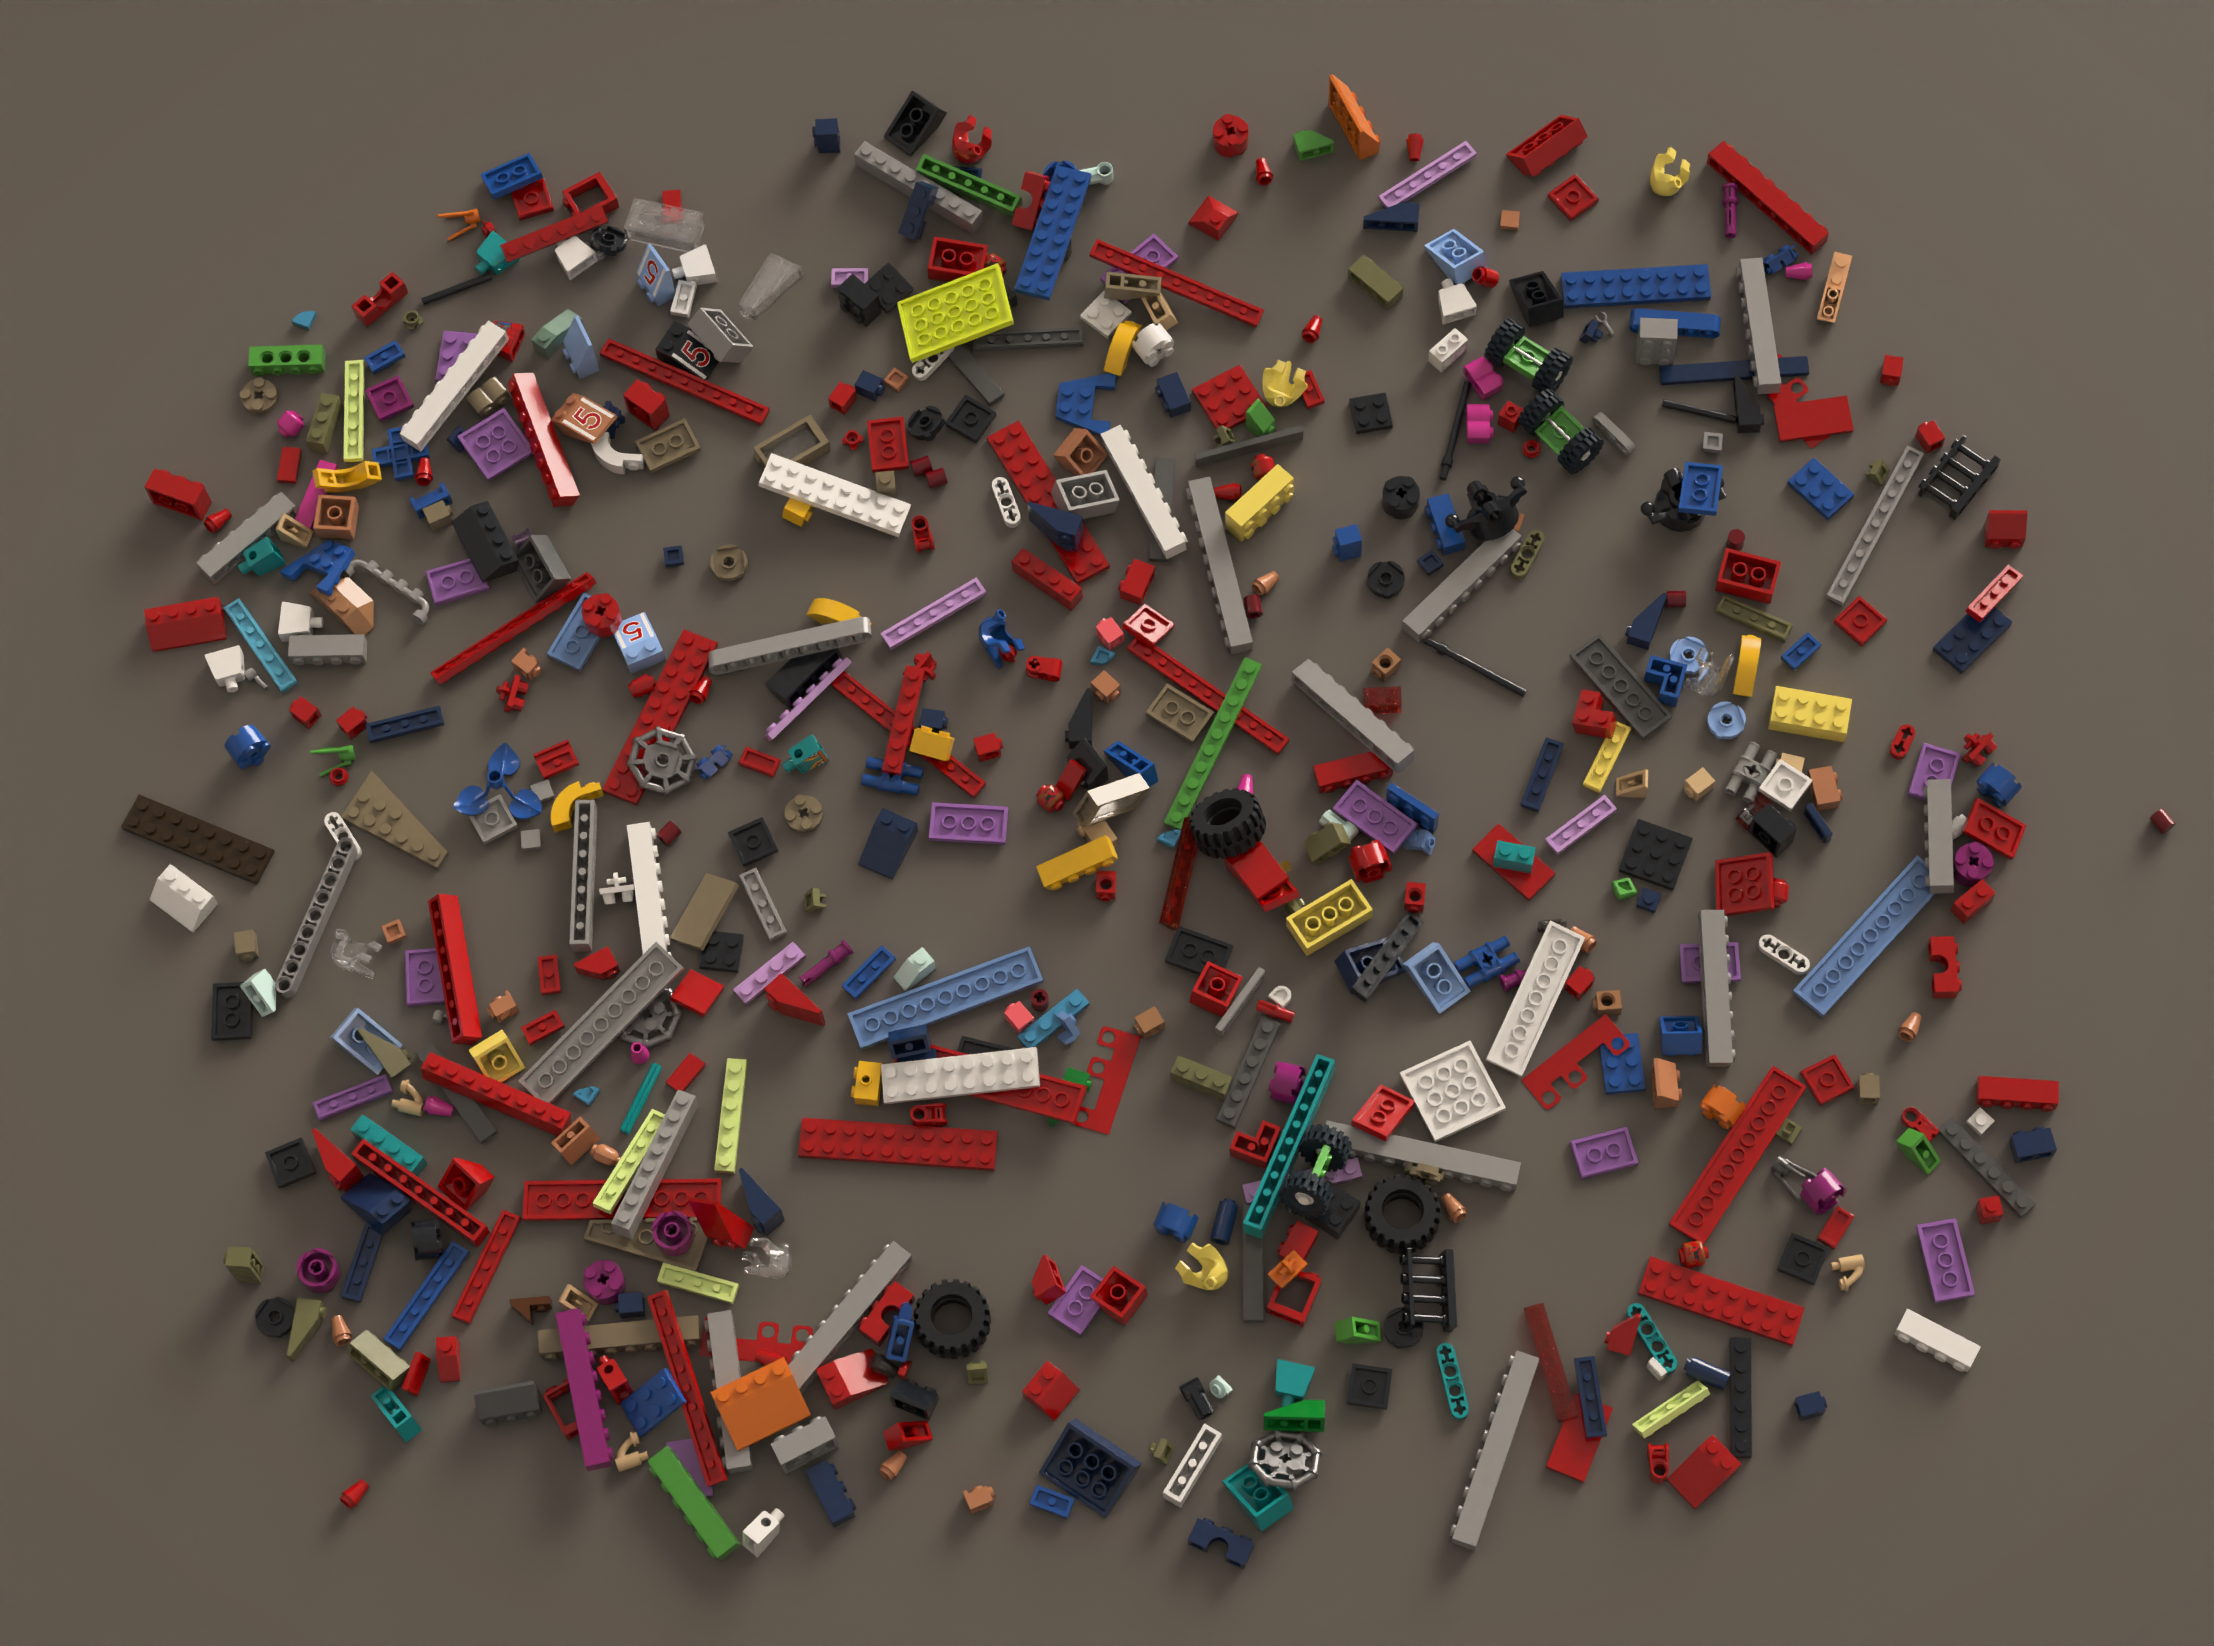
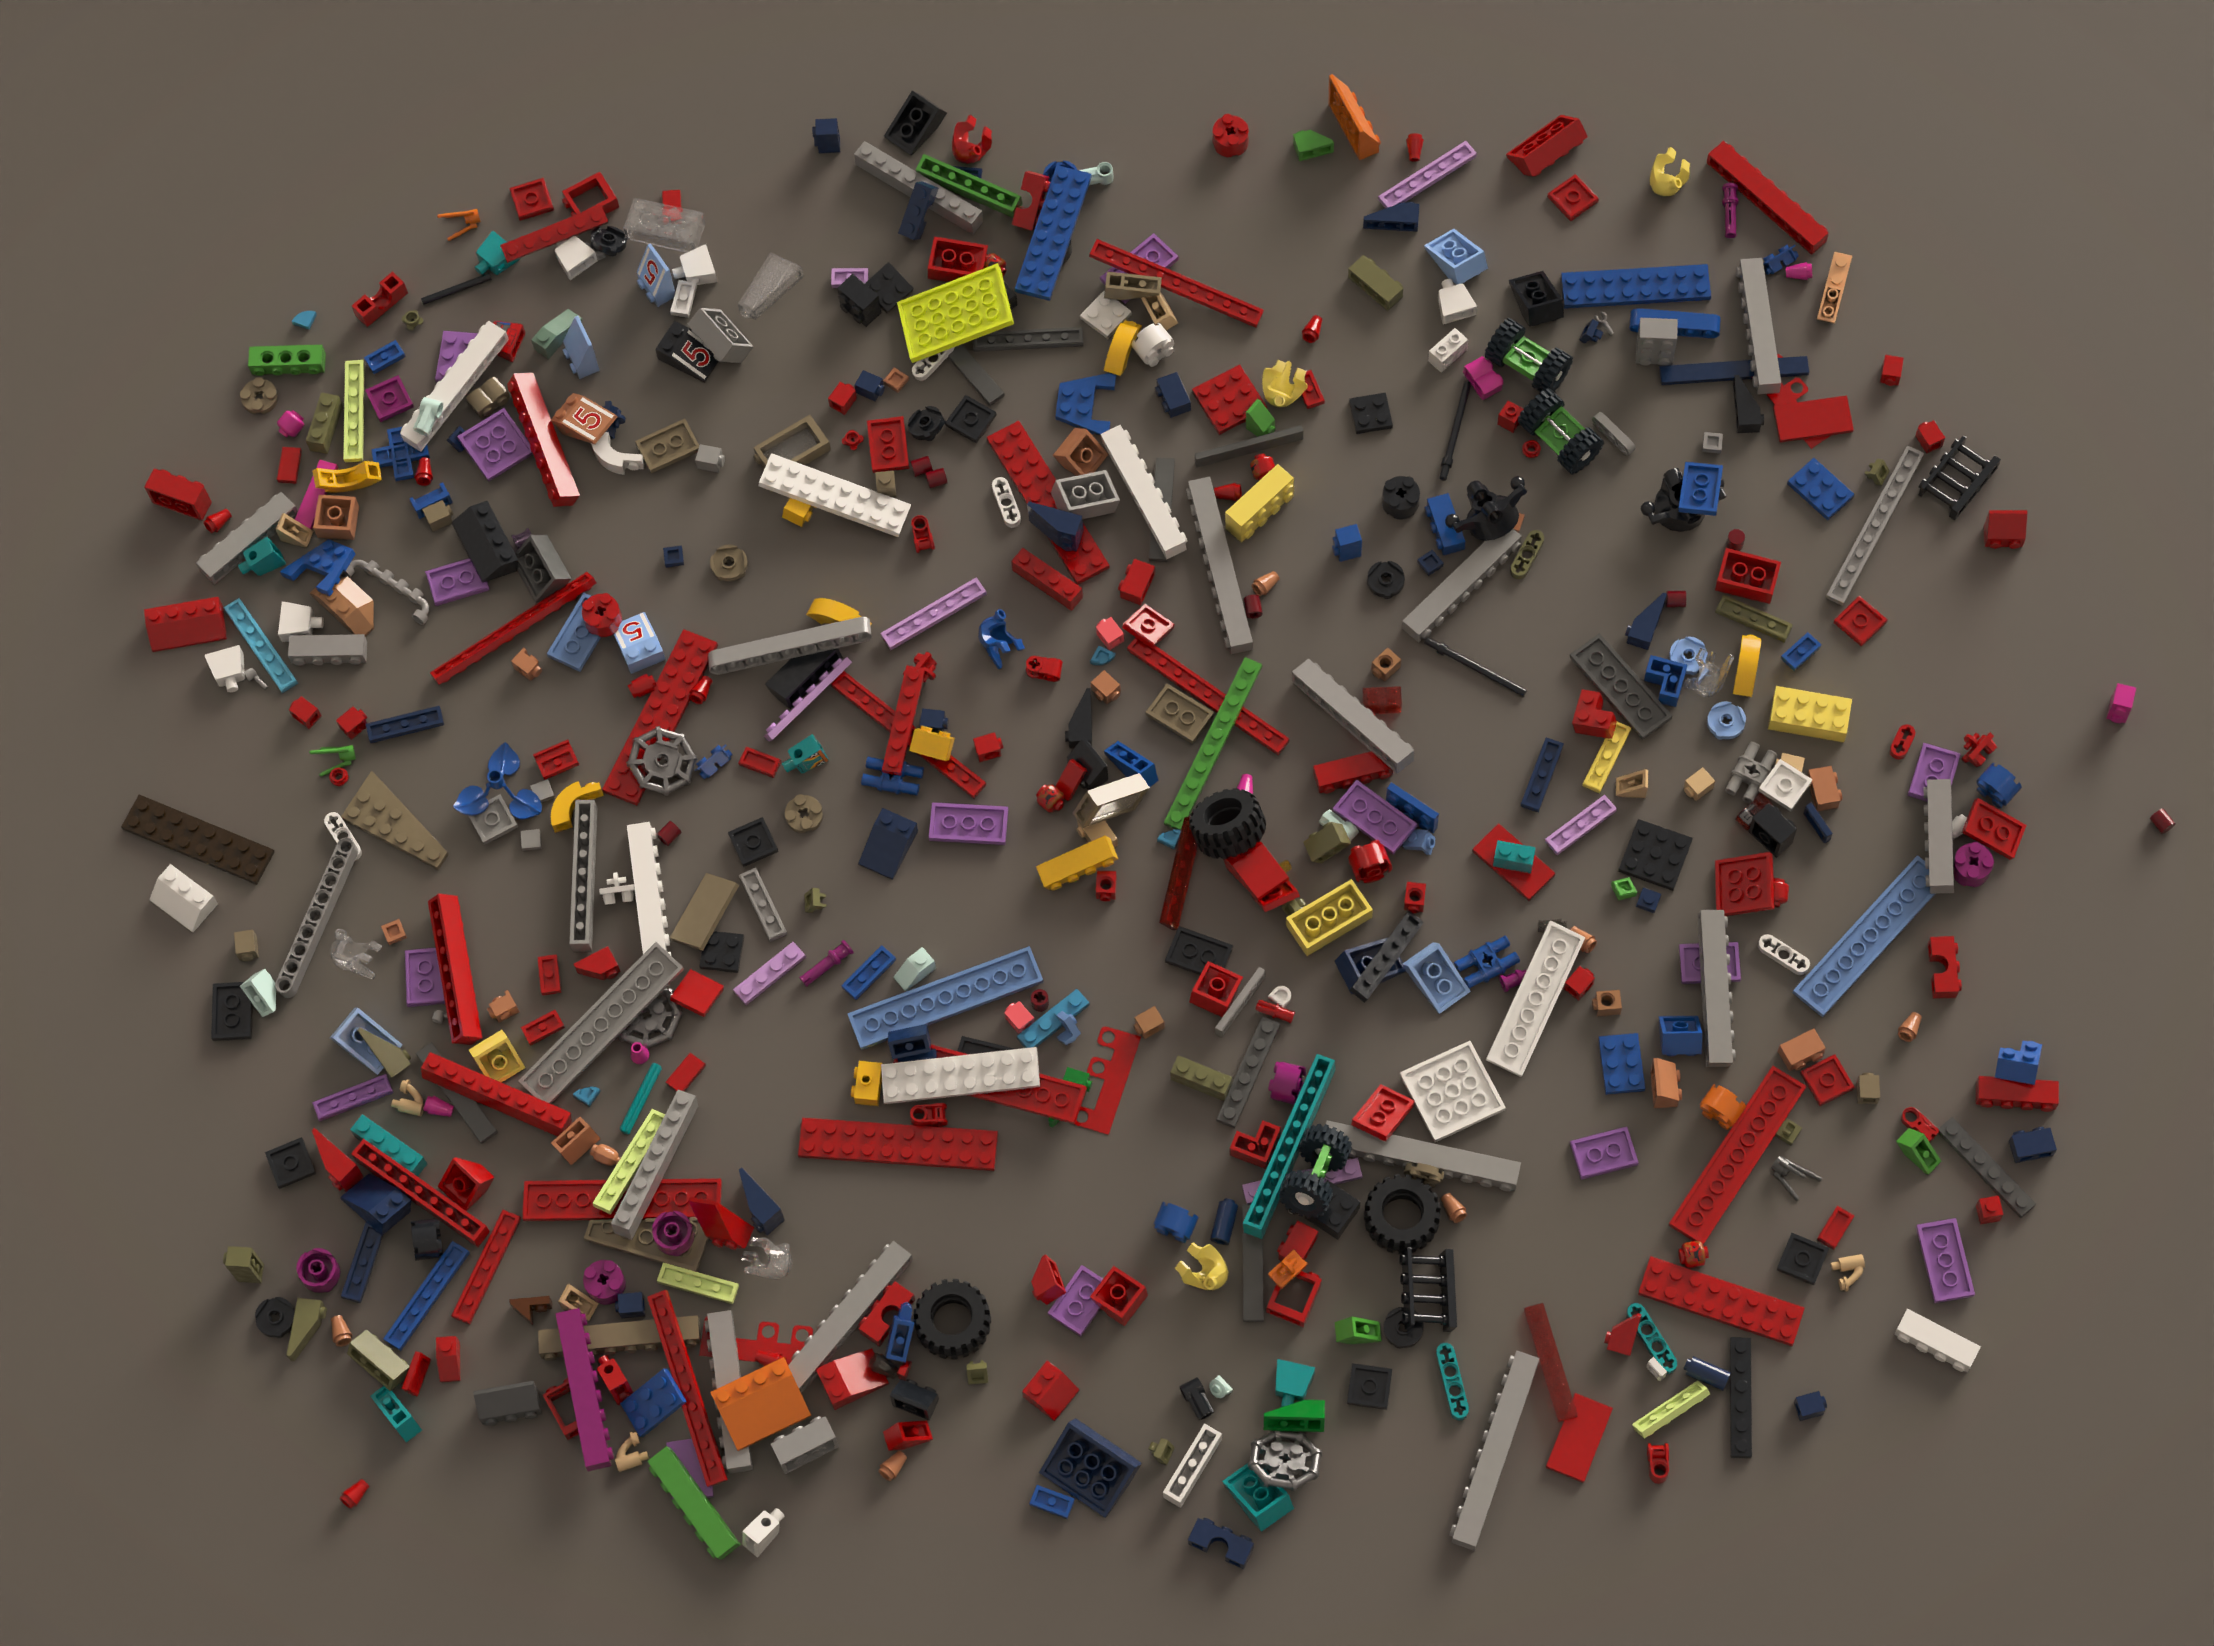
blue brick [225,725,271,769] -> none
blue plate [480,153,543,200] -> none
red plate [481,221,496,237] -> none
red hips [496,674,529,713] -> none
red plate [600,338,770,426] -> none
red brick [623,379,670,431] -> none
yellowish green plate [714,1058,747,1174] -> none
red slope [764,973,825,1026] -> none
dark blue brick [805,1459,857,1528] -> none
nougat brick [963,1485,996,1514] -> none
red plate [999,645,1017,663] -> none
red slope [1188,195,1239,241] -> none
olive tile [1213,425,1237,447] -> none
red cone [1255,158,1273,185] -> none
dark pink brick [1466,404,1494,444] -> none
red brick [1472,266,1499,288] -> none
nougat tile [1500,210,1520,231] -> none
red piece [1521,1014,1630,1109] -> none
dark blue plate [1574,1356,1607,1439] -> none
black bar [1662,399,1736,423] -> none
red slope [1666,1434,1741,1509] -> none
magenta brick [1800,1168,1847,1215] -> none
dark blue plate [1933,607,2013,674] -> none
red brick [1950,879,1996,924] -> none
plate [1965,565,2023,623] -> none
white plate [1966,1108,1995,1136] -> none
none -> light aqua piece [413,397,443,436]
none -> light grey brick [695,444,725,473]
none -> nougat brick [1778,1028,1826,1071]
none -> blue brick [1995,1041,2042,1085]
none -> dark pink brick [2106,683,2136,723]

